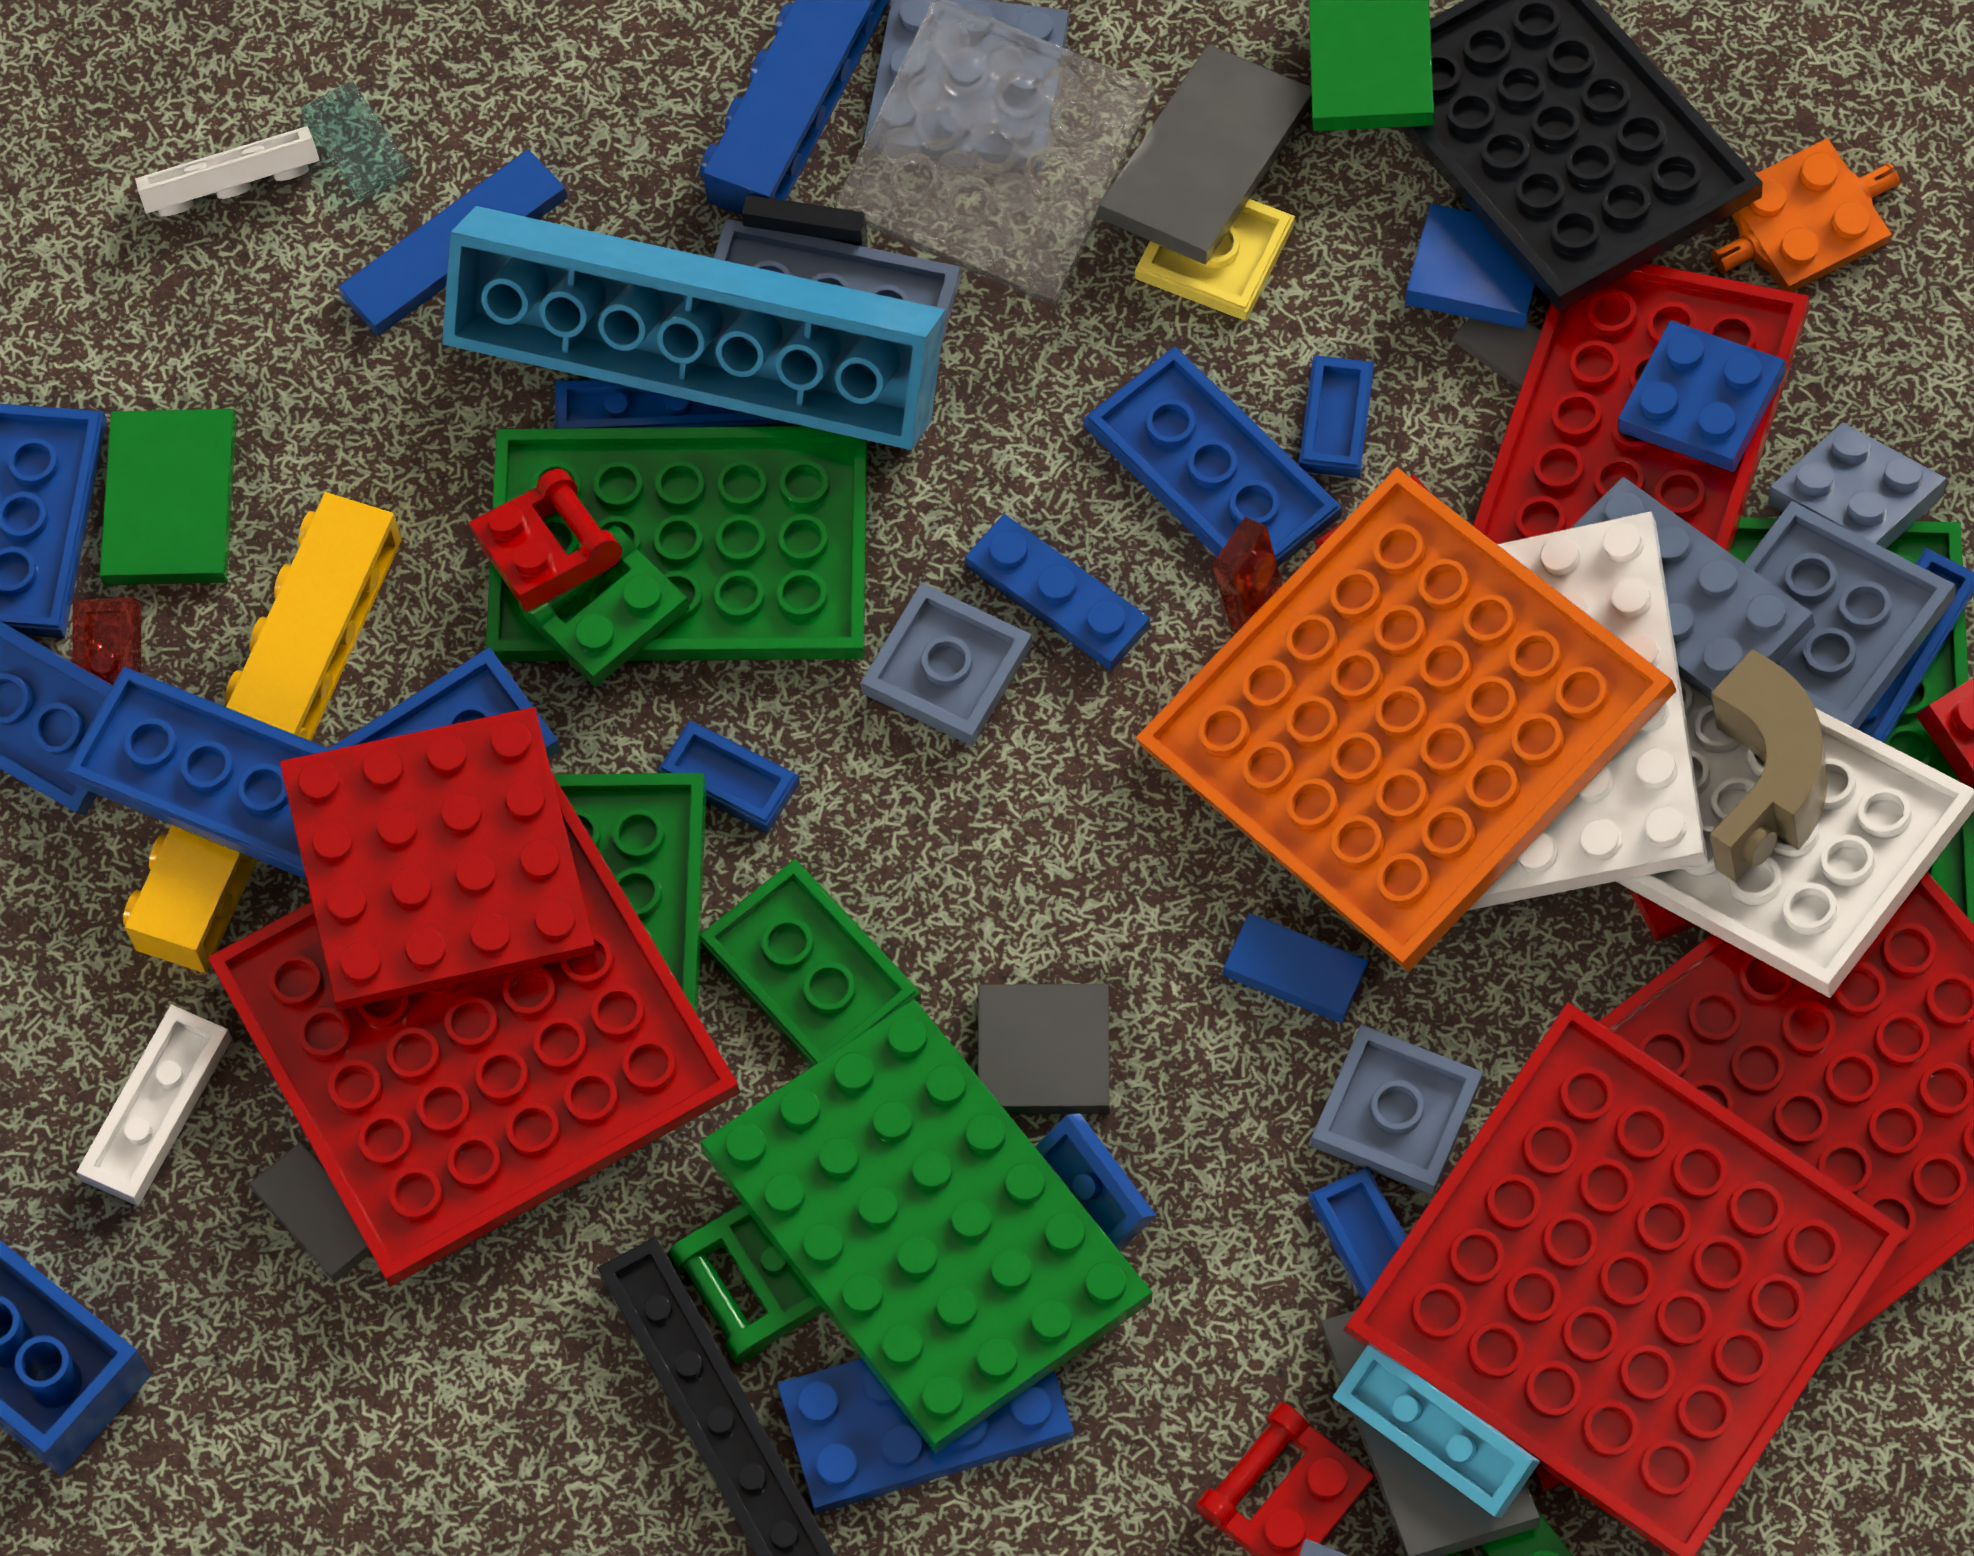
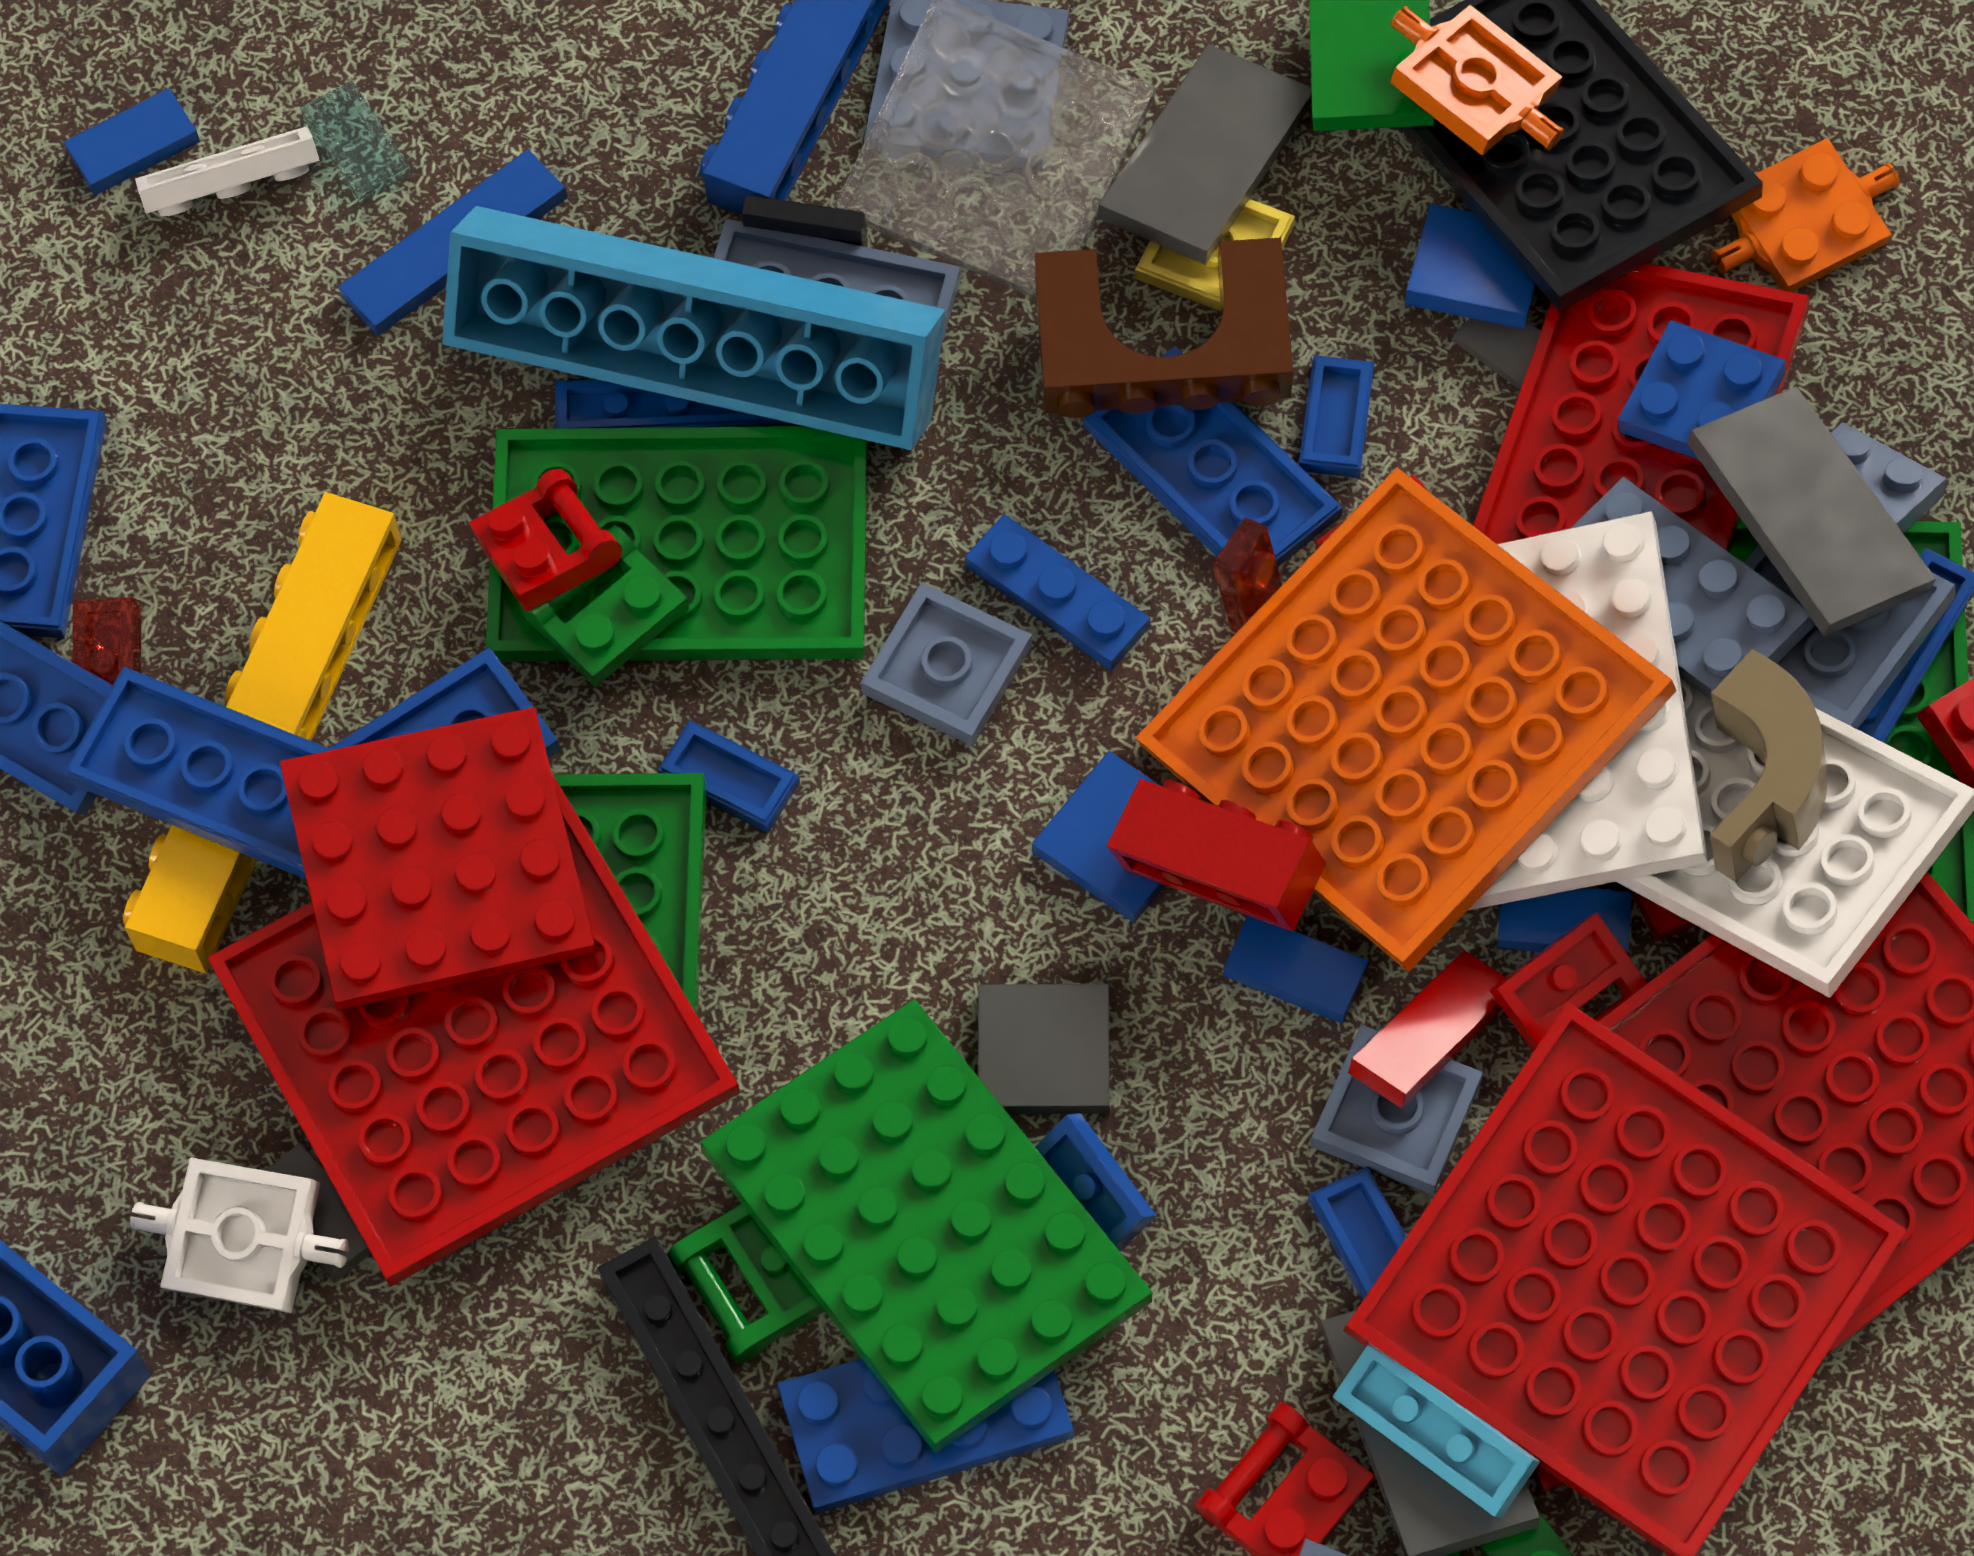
white plate [76,1005,232,1207] -> none
green tile [99,409,237,585] -> none
green tile [700,858,921,1067] -> none
none -> blue tile [64,88,200,196]
none -> white plate [130,1158,349,1313]
none -> blue tile [1032,751,1165,923]
none -> reddish brown arch [1035,237,1293,418]
none -> red brick [1107,778,1326,932]
none -> red tile [1348,950,1506,1109]
none -> orange plate [1390,5,1564,155]
none -> red plate [1489,912,1648,1052]
none -> blue tile [1497,888,1632,955]
none -> dark grey tile [1687,386,1936,637]

